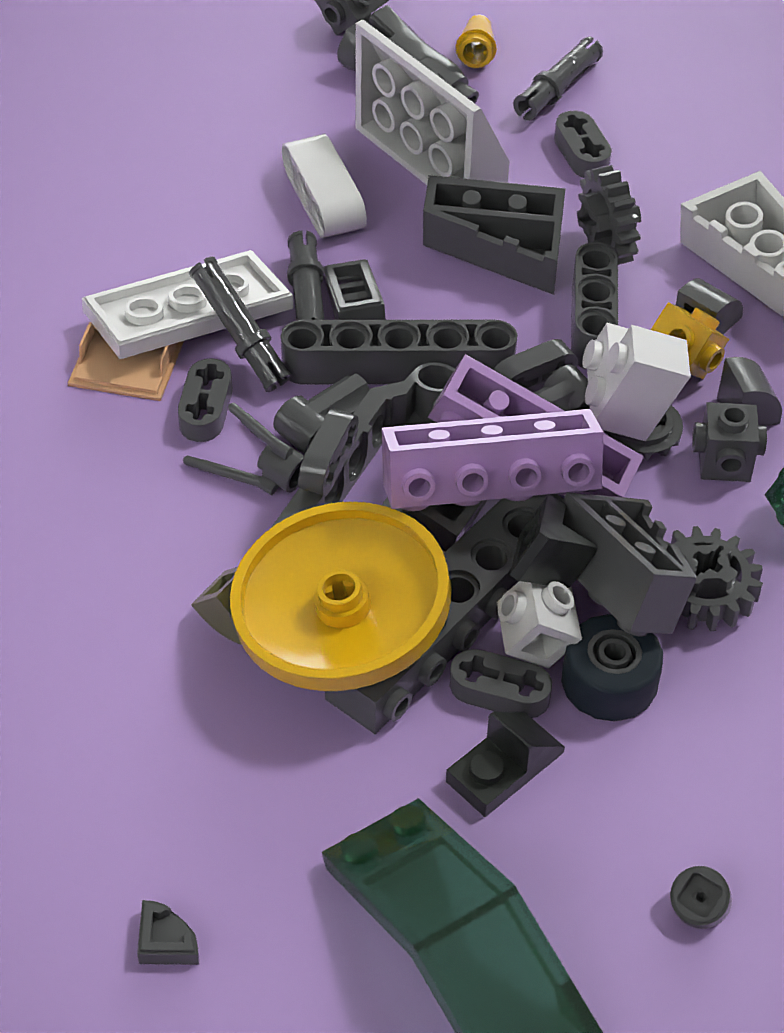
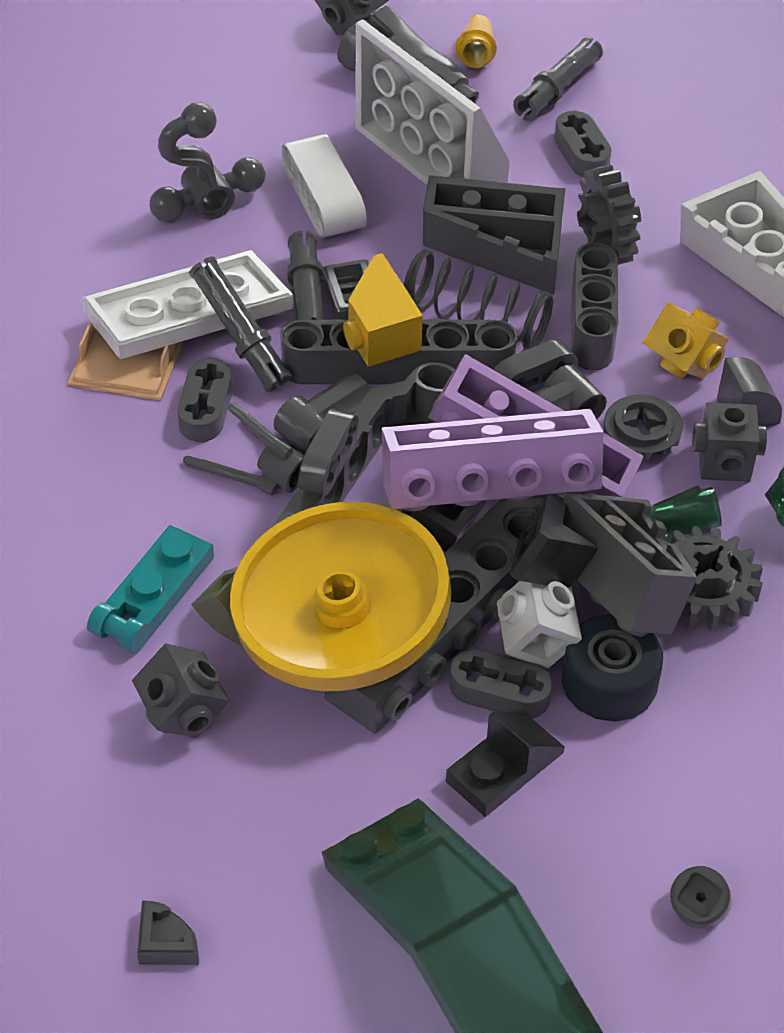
white brick [582,323,691,441] -> none
dark grey brick [676,278,743,334] -> none
none -> teal plate [87,525,214,653]
none -> dark grey brick [132,643,230,738]
none -> dark grey piece [149,102,266,222]
none -> yellow slope [343,253,423,367]
none -> dark grey piece [403,249,553,349]
none -> clear green cone [649,485,722,536]

